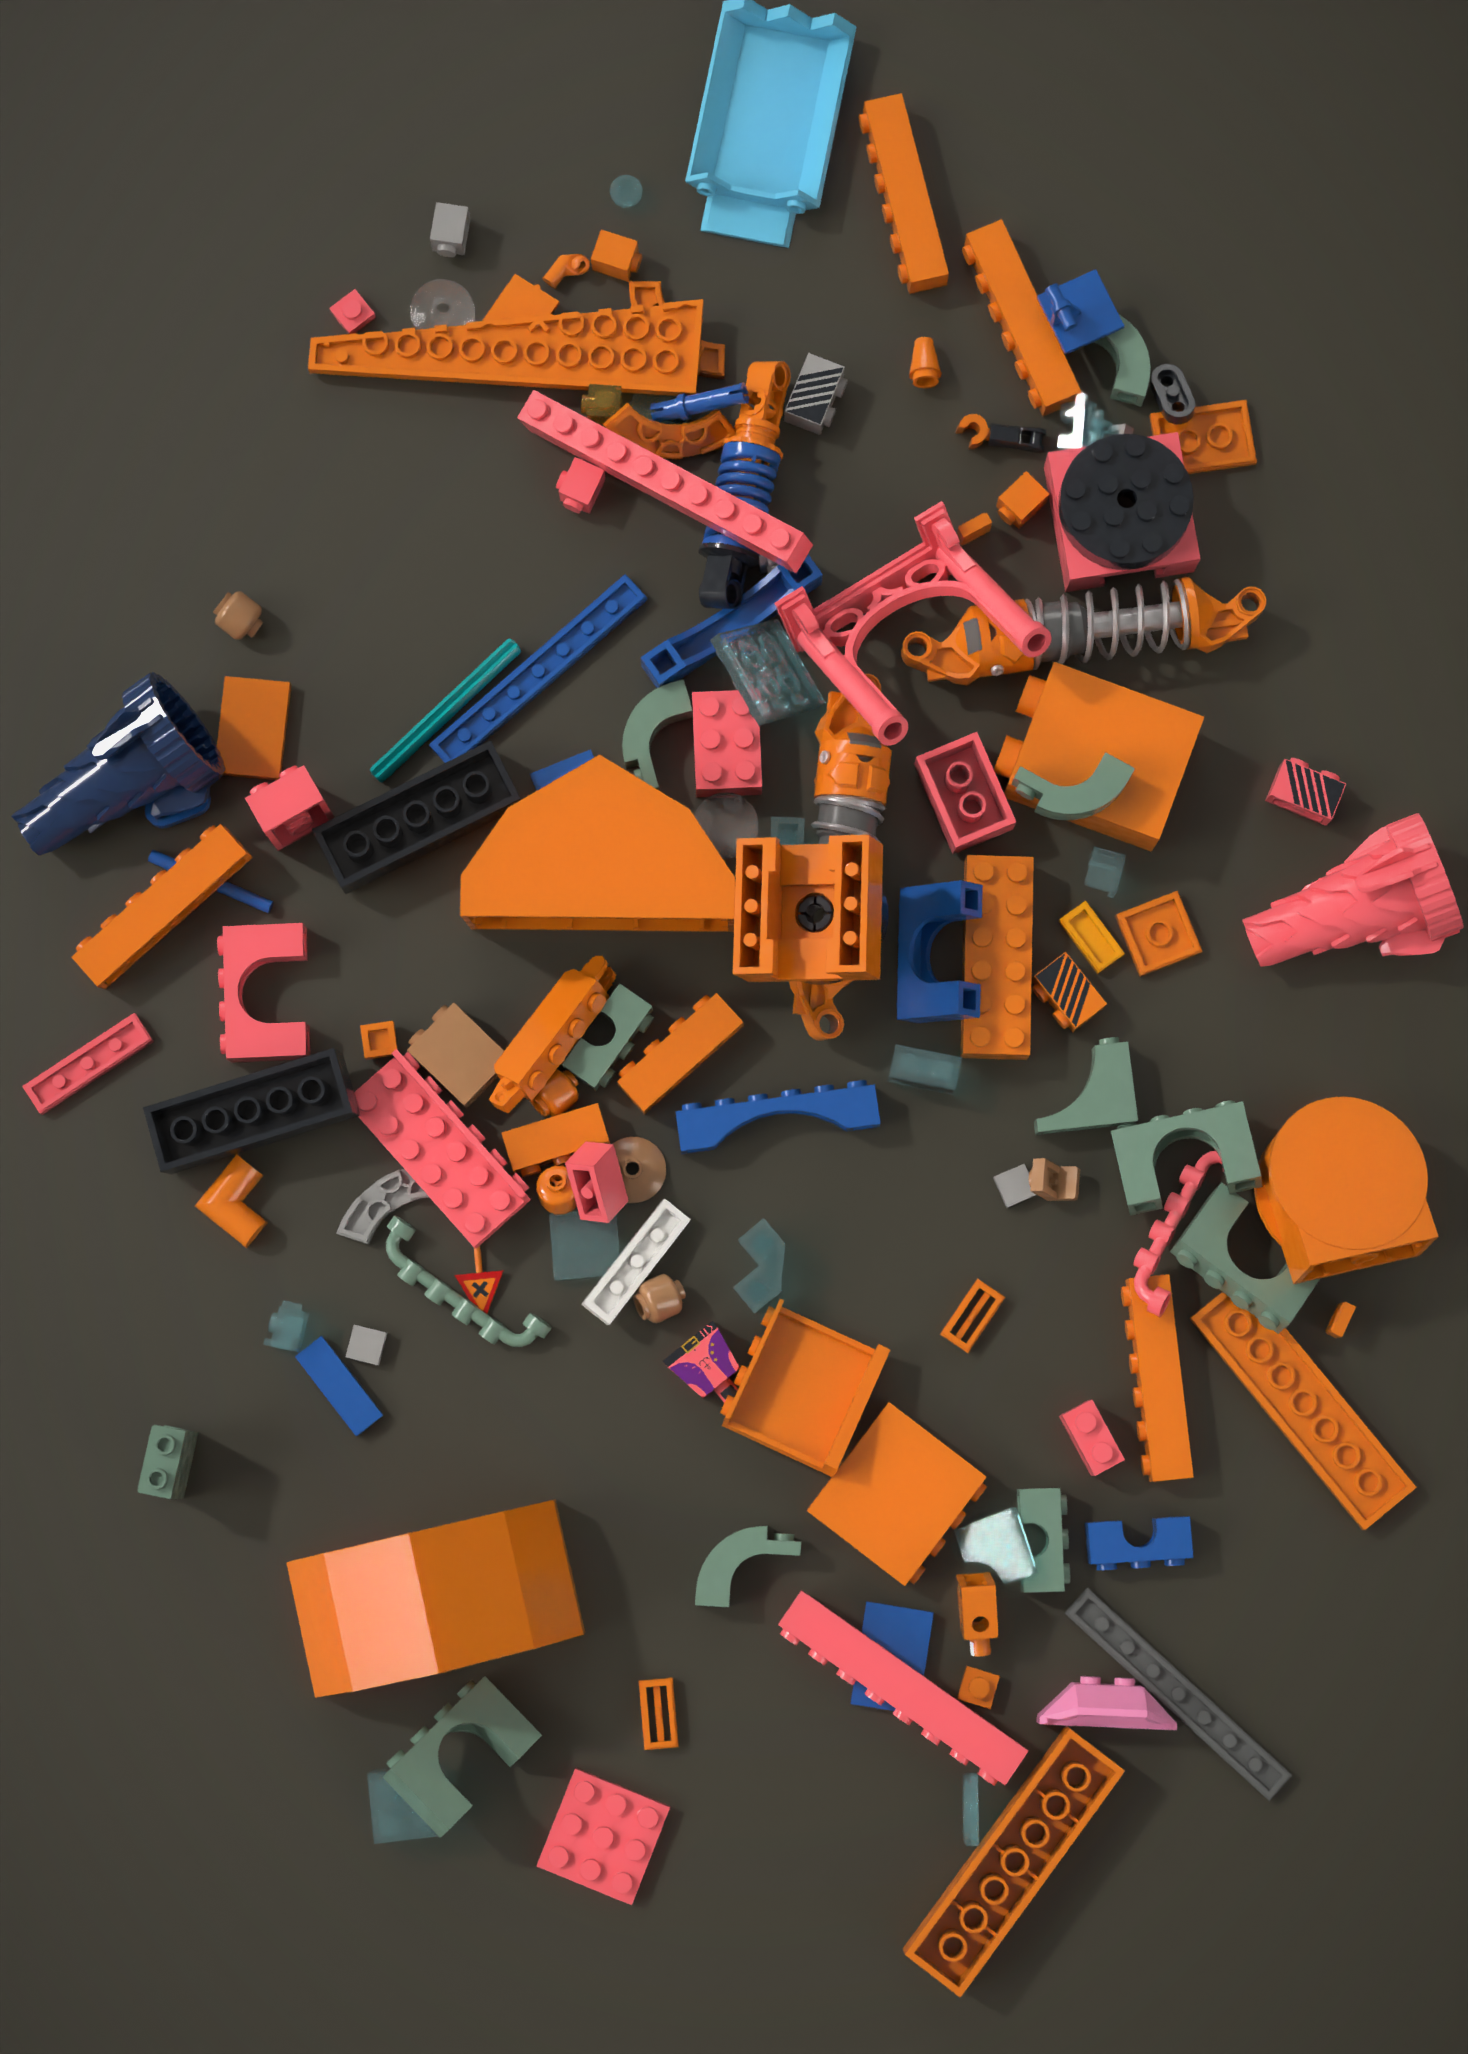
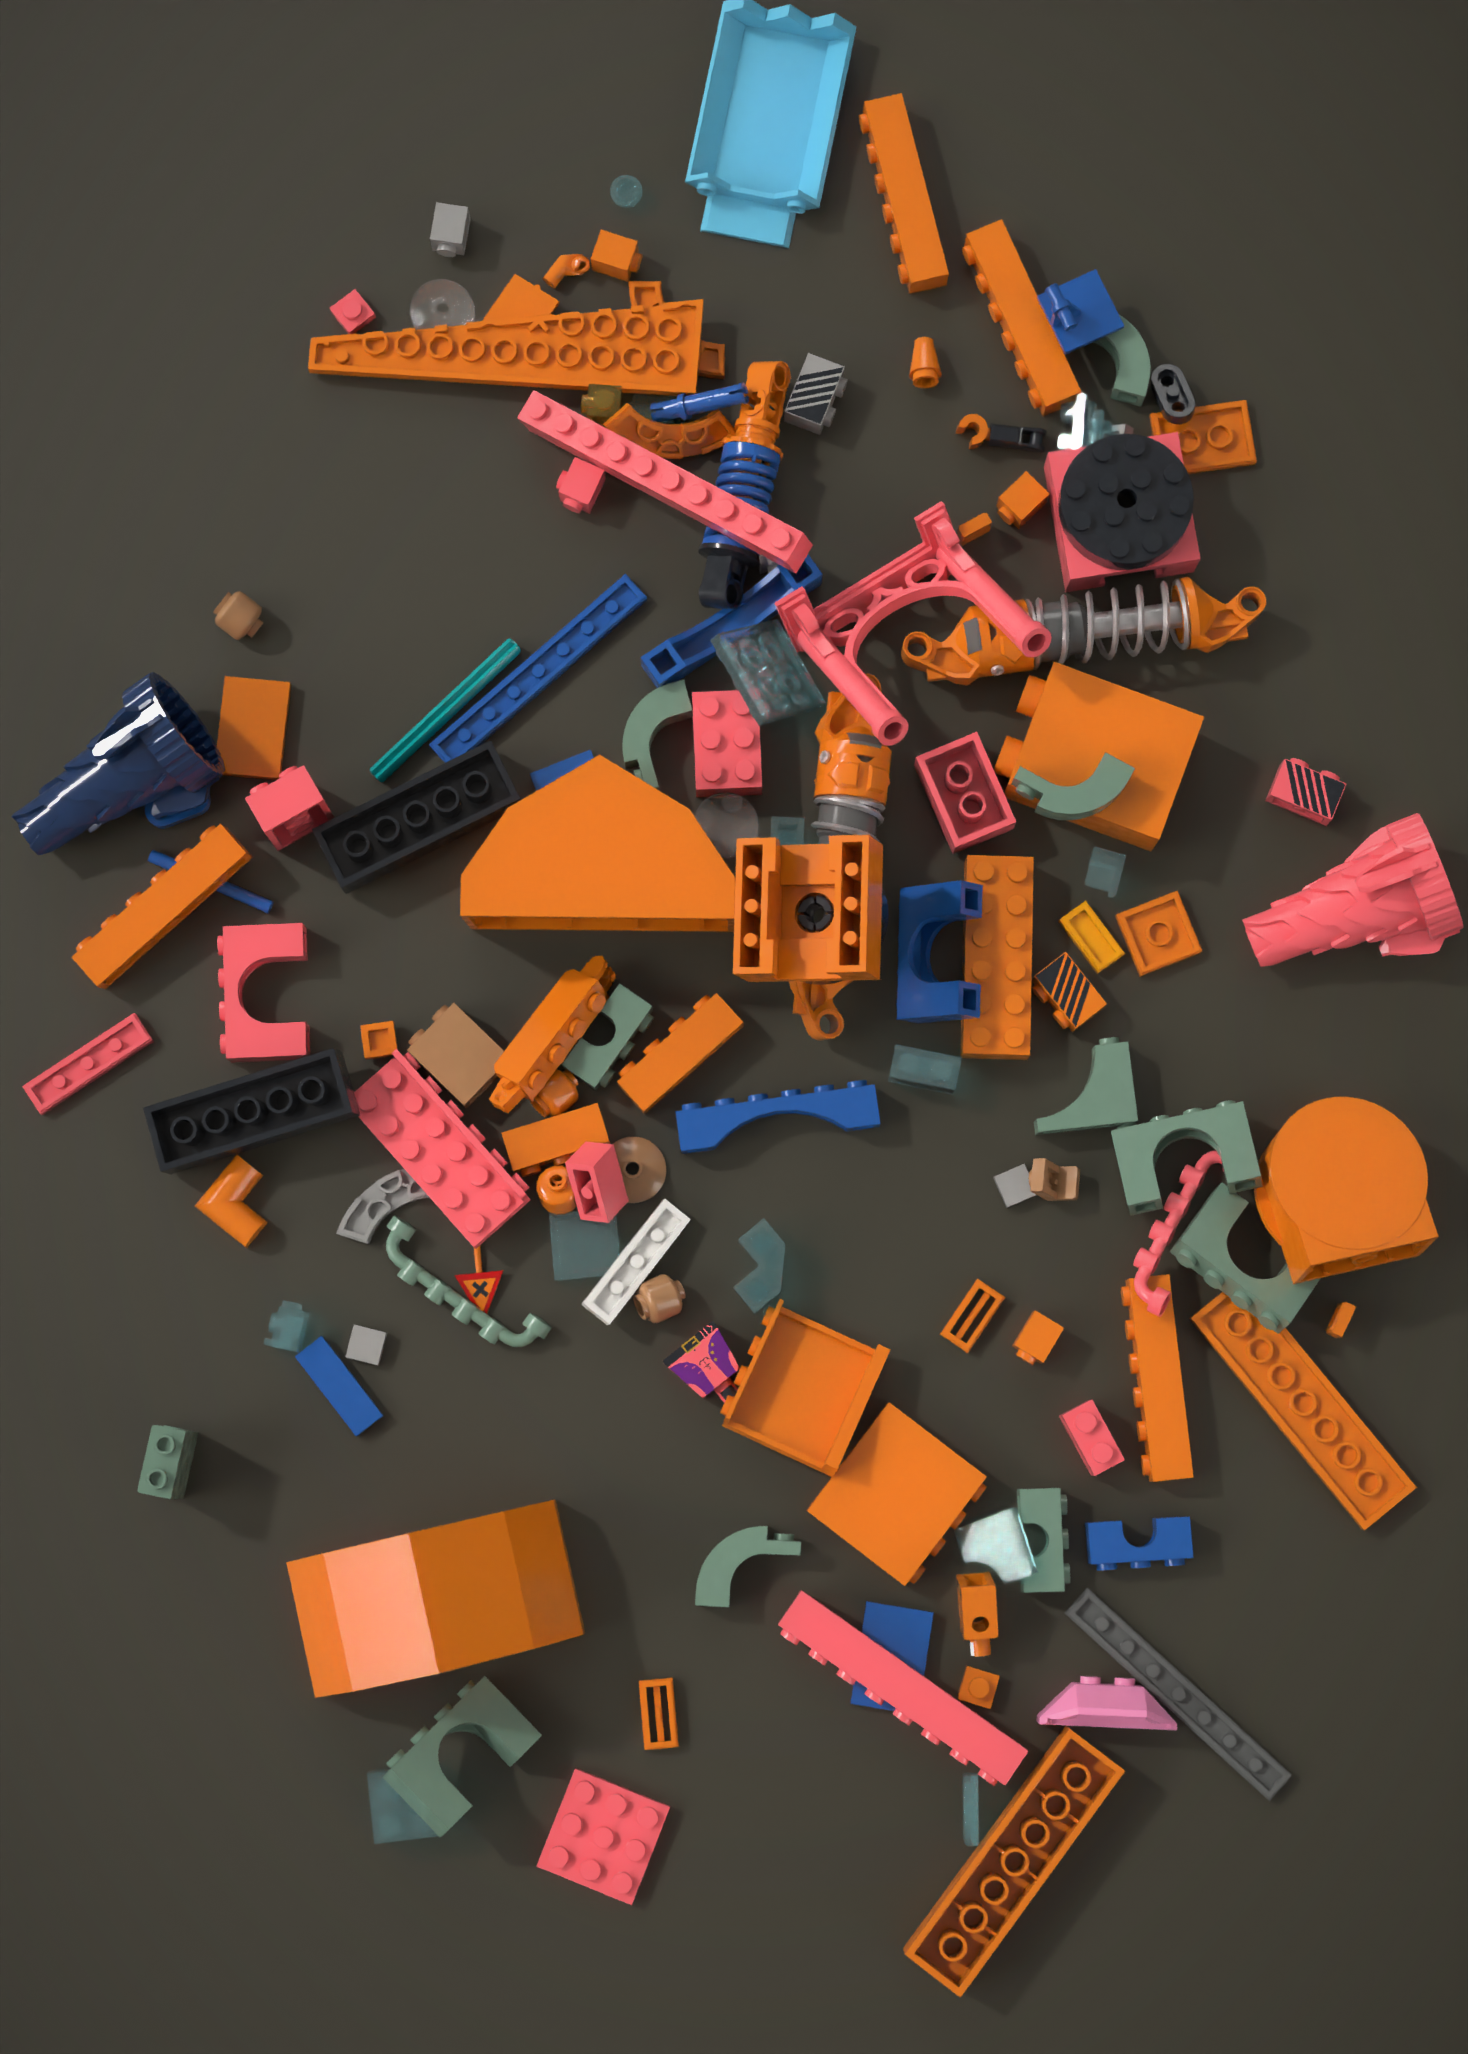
none -> orange brick [1012,1310,1064,1365]

